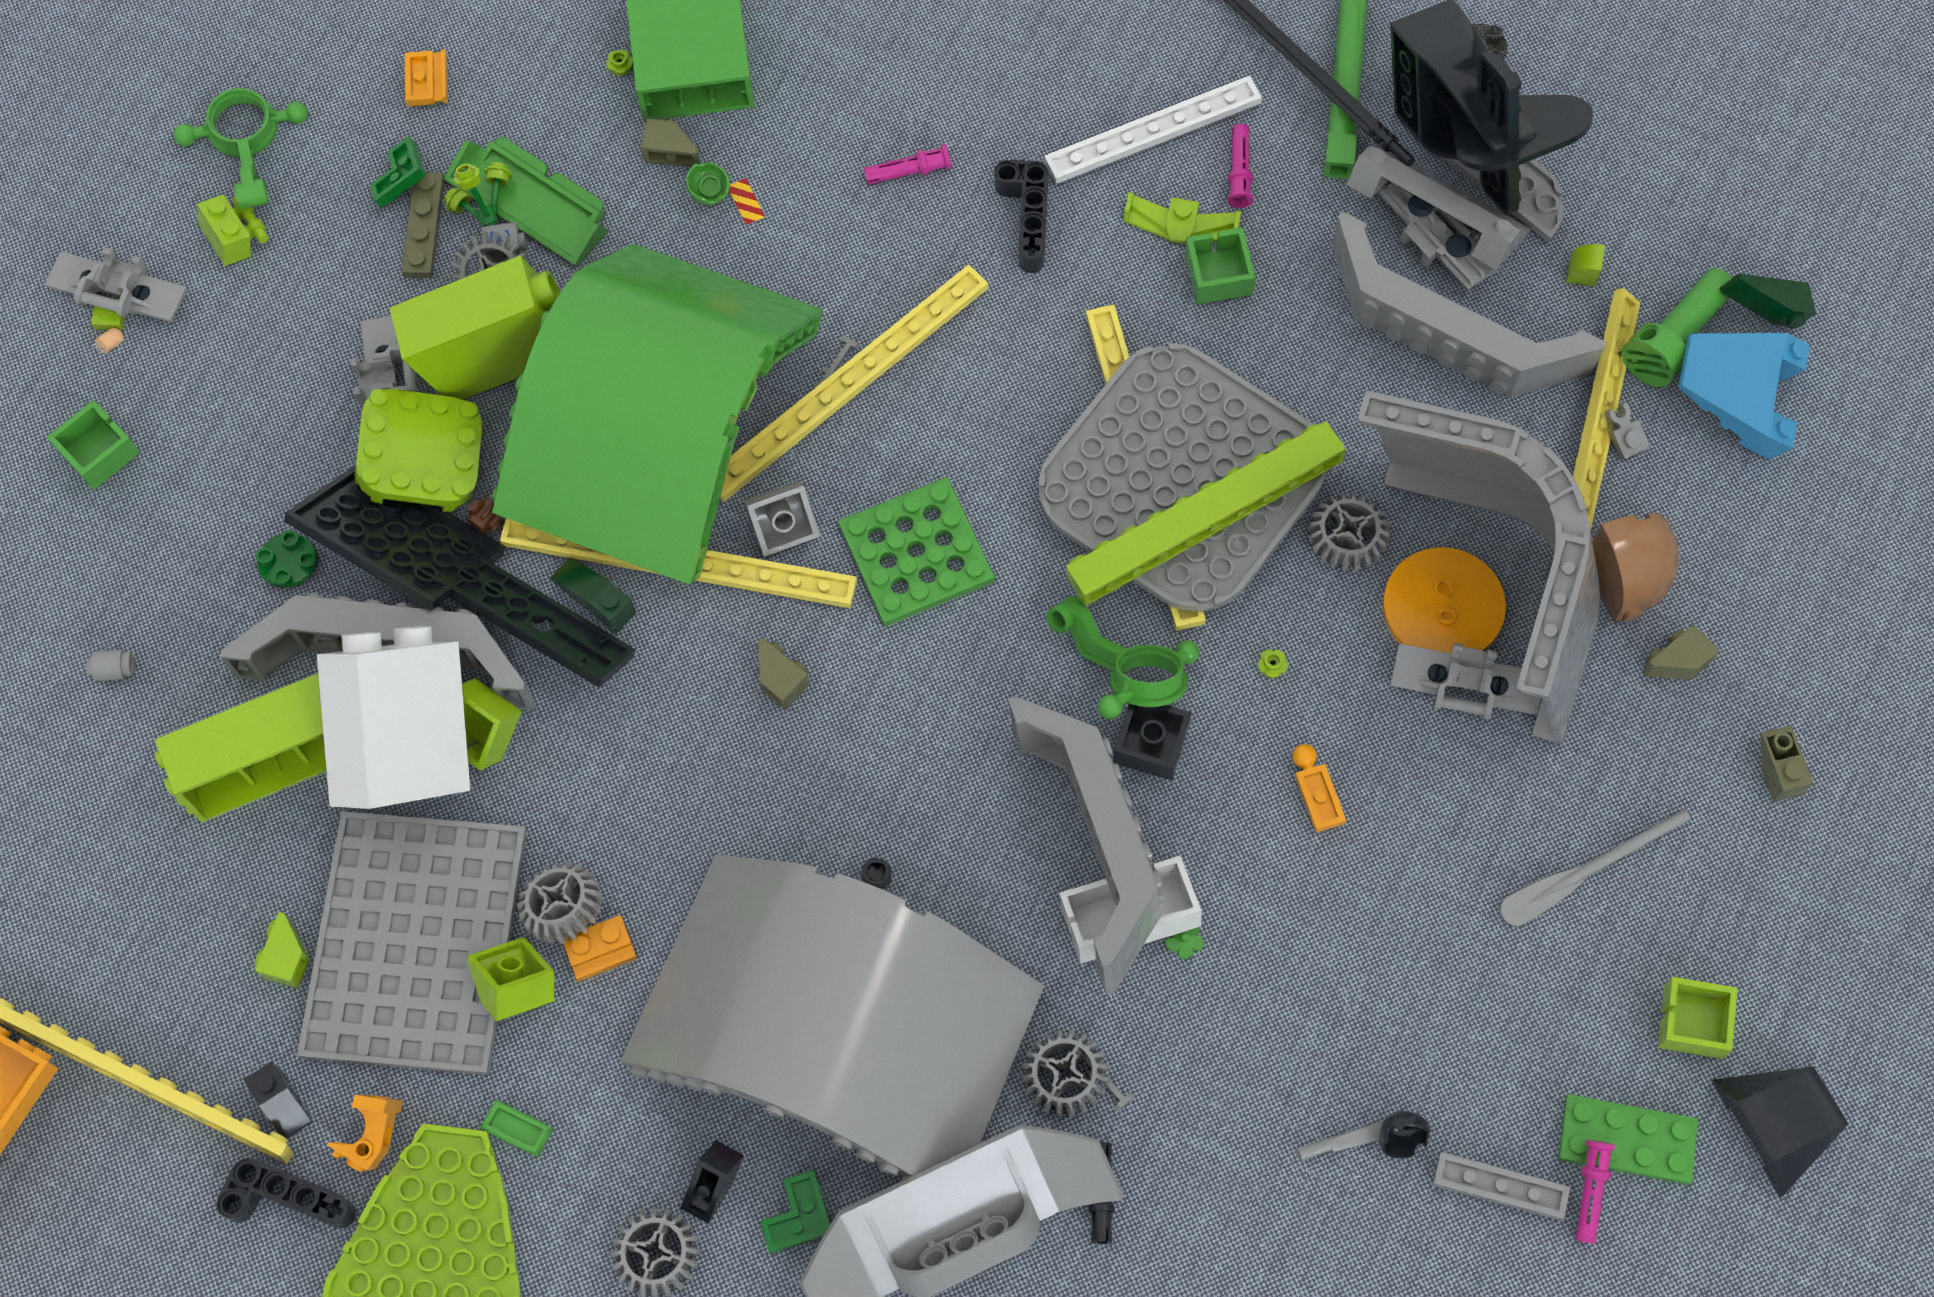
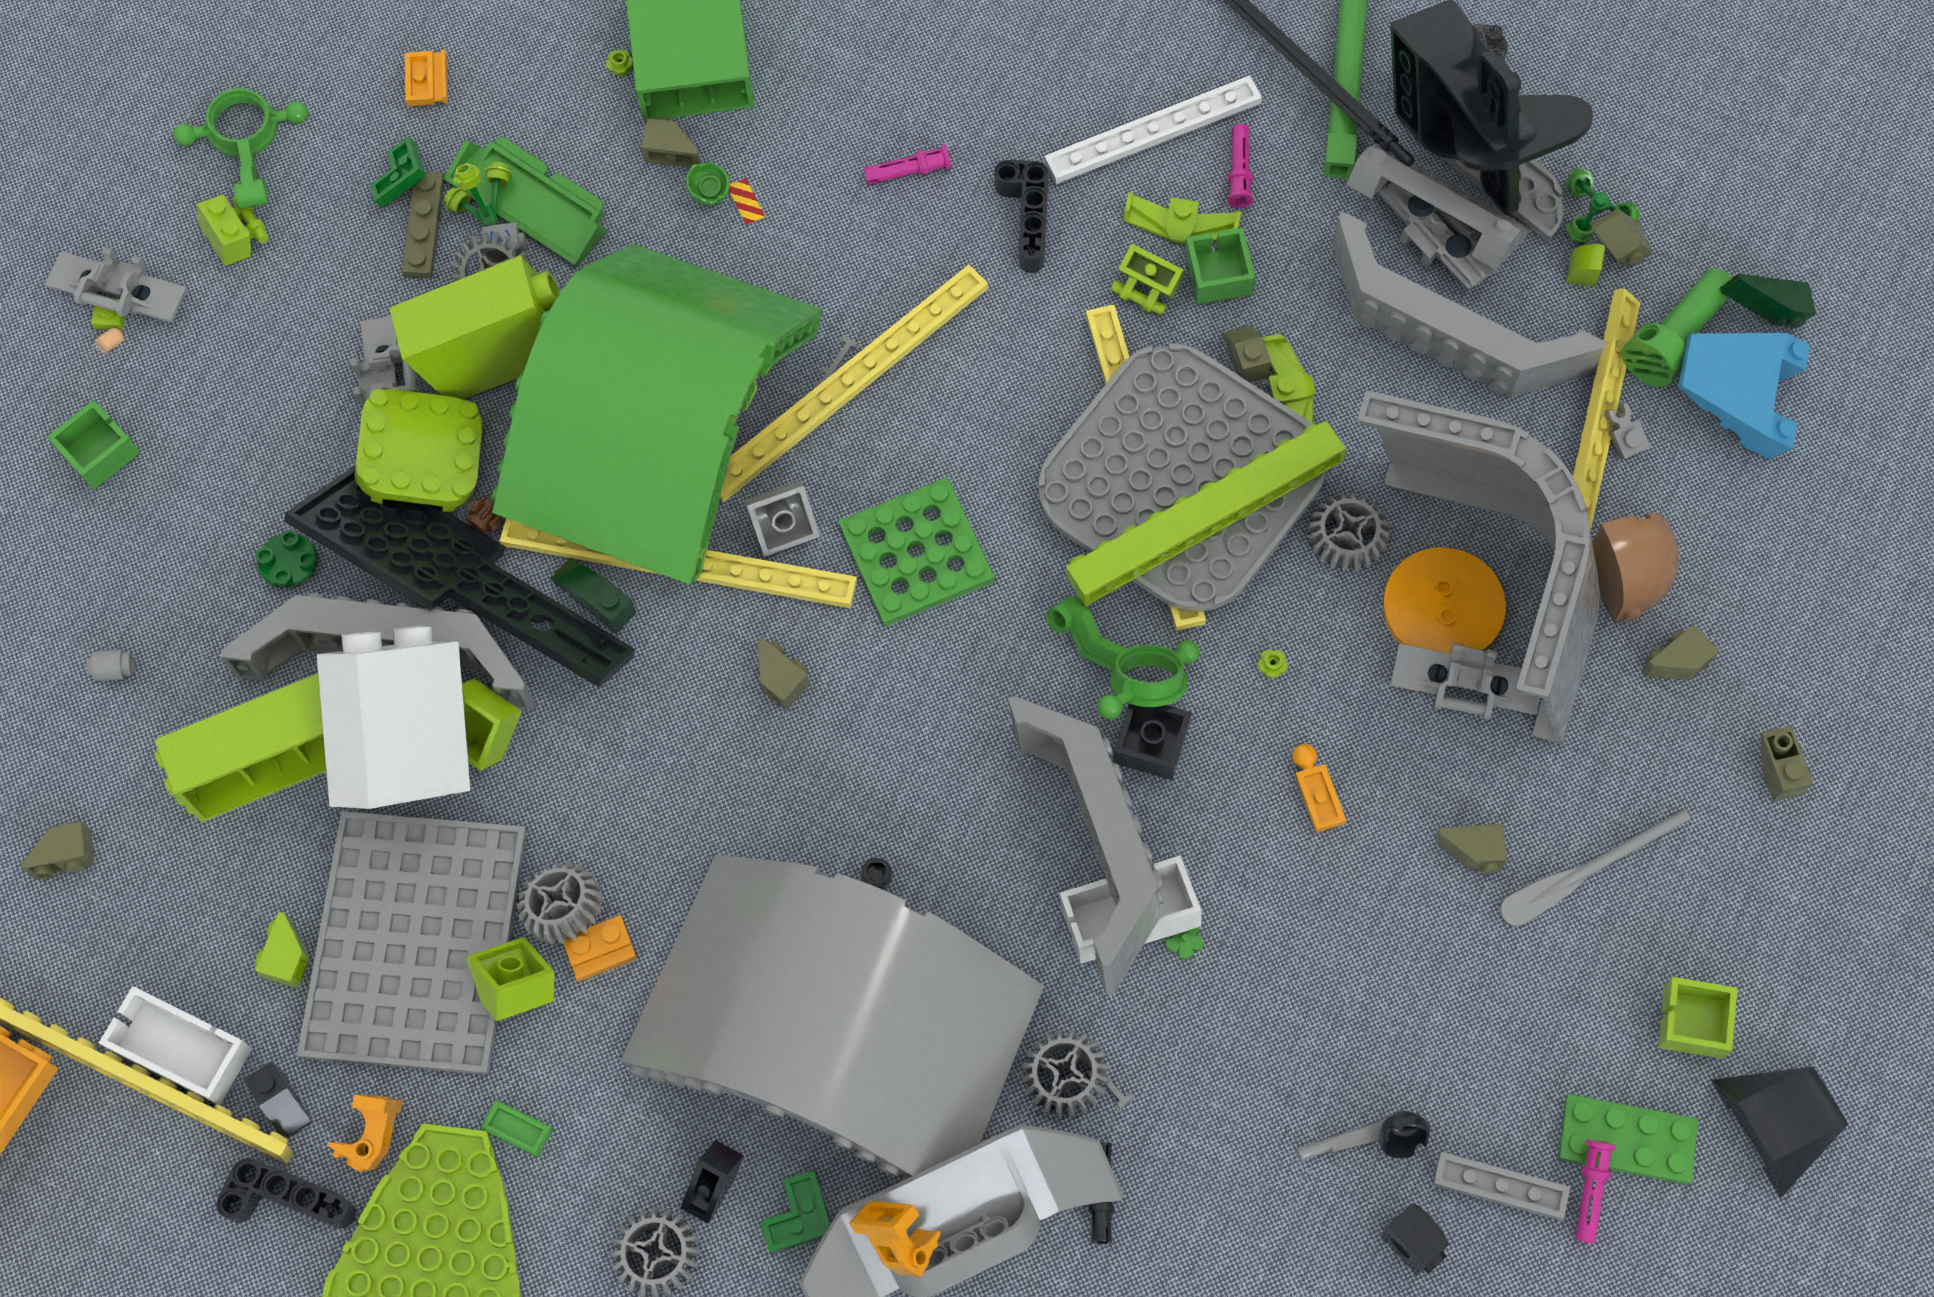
none -> olive slope [22,821,95,879]
none -> white piece [99,986,253,1105]
none -> light orange tile [849,1201,941,1277]
none -> lime brick [1110,244,1185,316]
none -> olive slope [1223,325,1271,383]
none -> lime plate [1263,334,1316,424]
none -> black brick [1380,1203,1449,1276]
none -> olive slope [1435,824,1508,874]
none -> bright green plant [1565,169,1640,243]
none -> olive slope [1592,209,1653,266]

